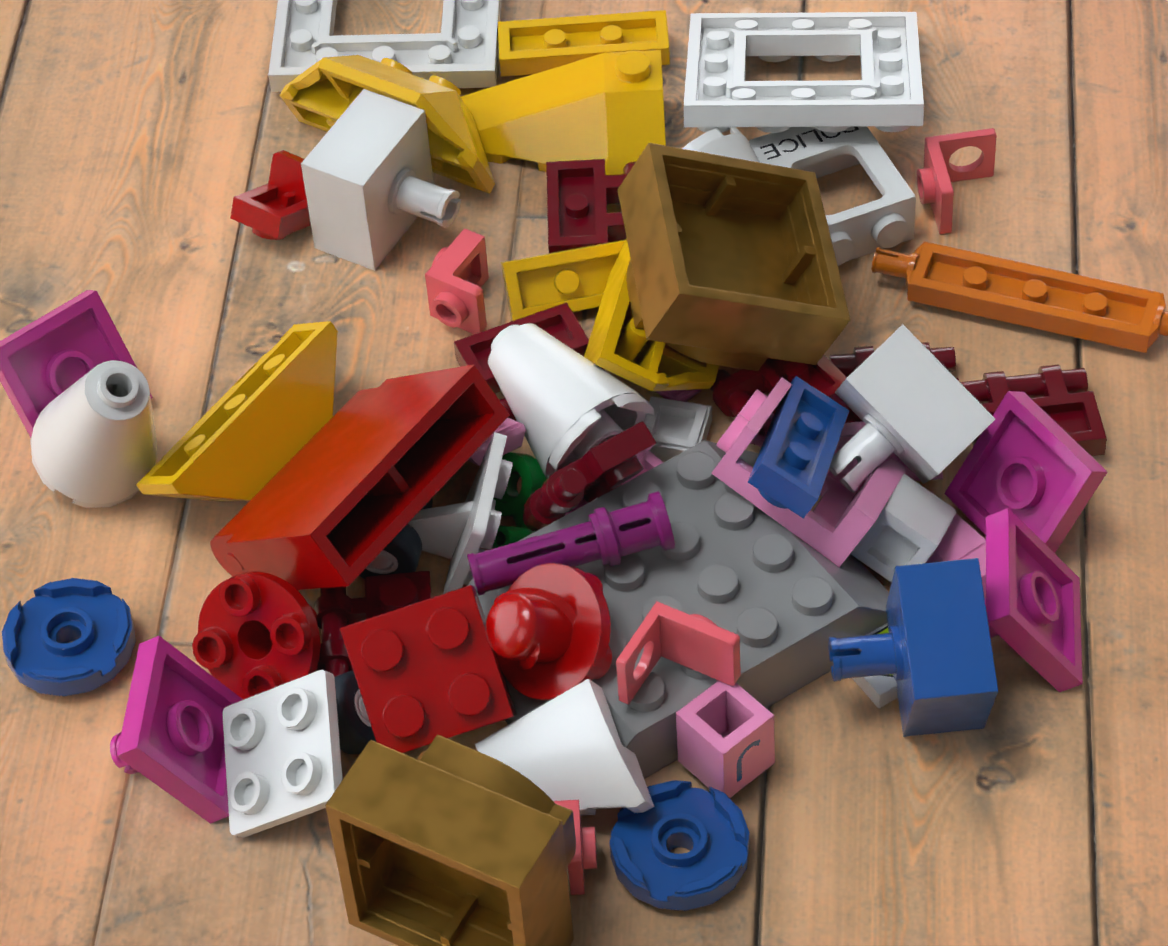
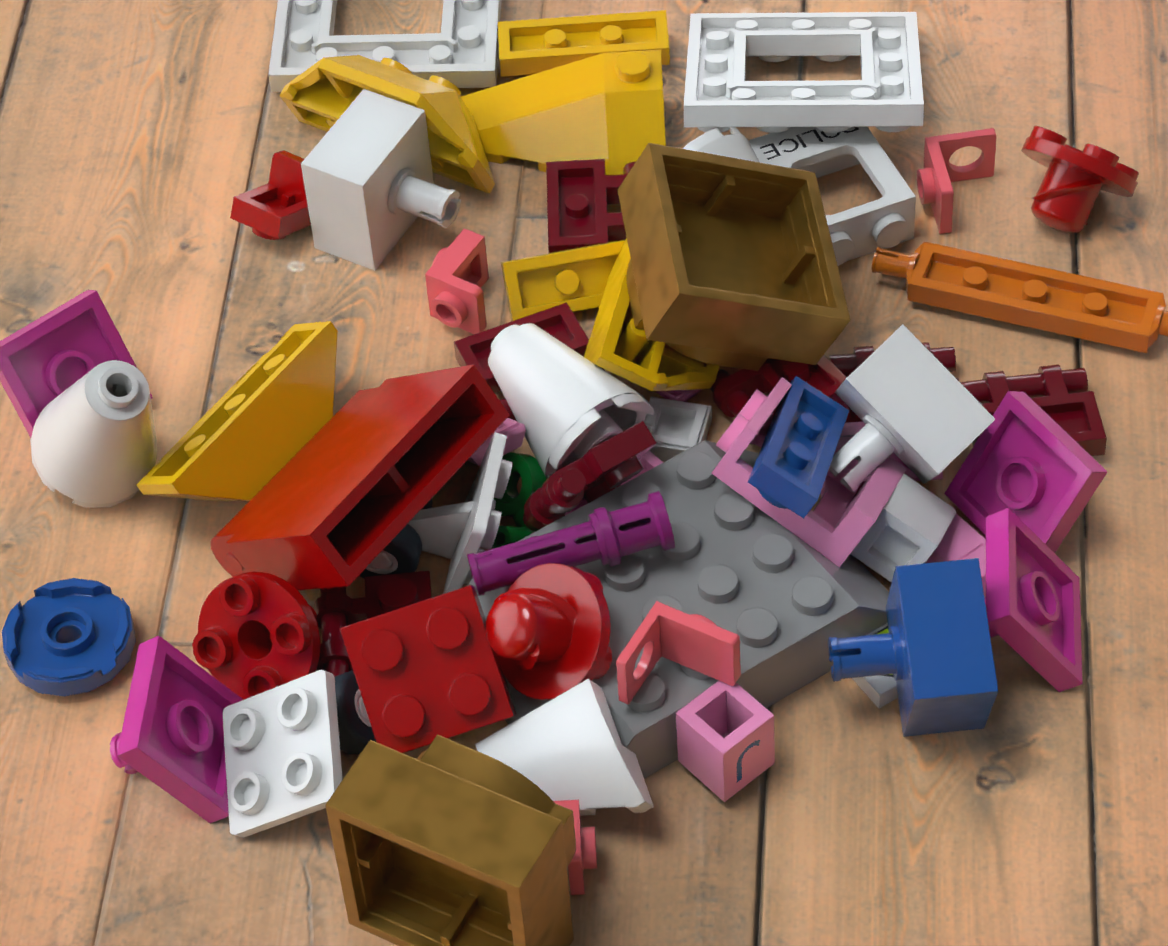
blue plate [609,780,750,911] -> none
none -> red plate [1021,126,1139,233]

